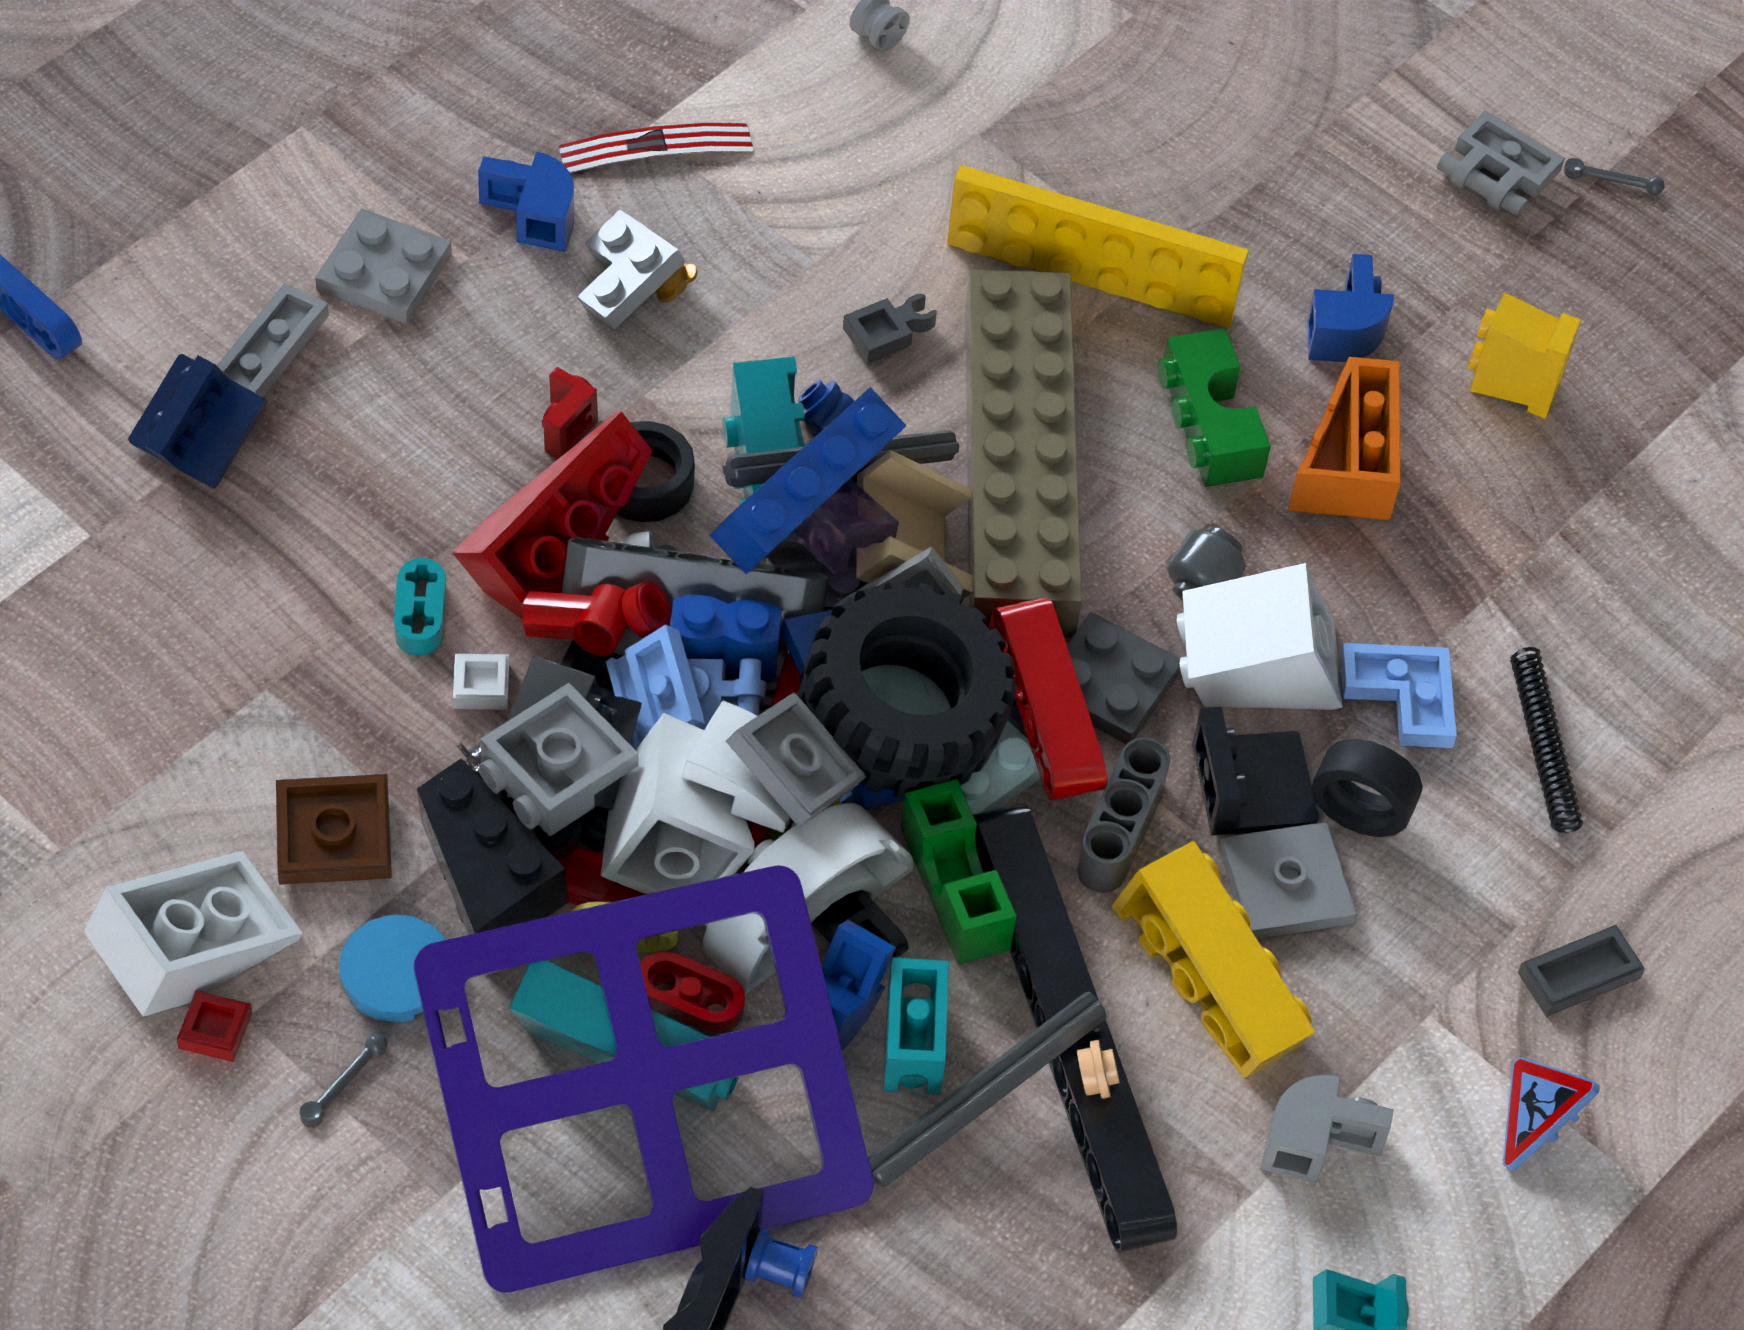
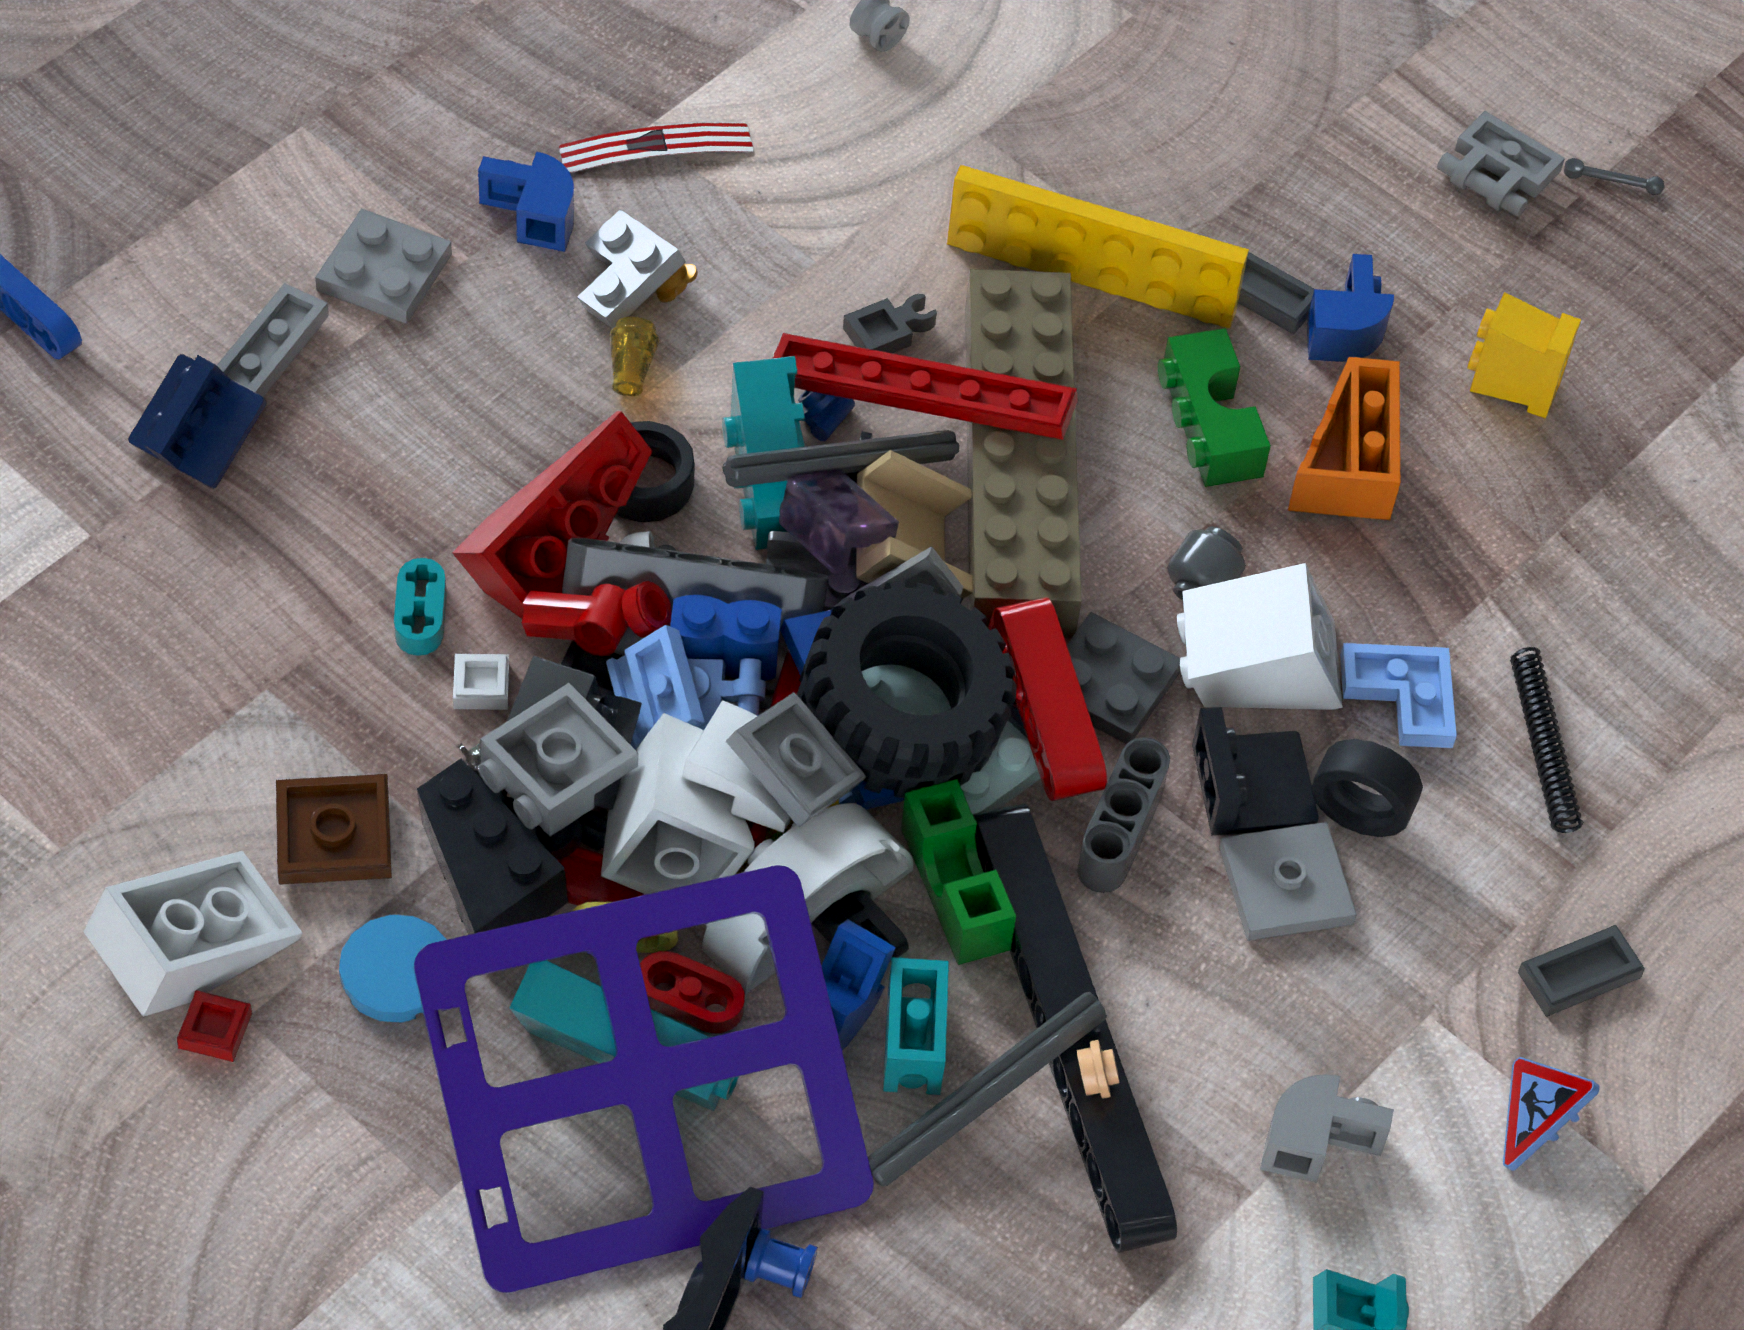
dark grey hinge [299,1033,388,1127] -> none
red bracket [542,367,598,459] -> none
blue arch [709,387,906,574] -> none
yellow wedge [1111,840,1315,1079] -> none
none -> clear yellow cone [609,317,660,396]
none -> red tile [772,333,1078,440]
none -> dark grey tile [1238,252,1314,334]

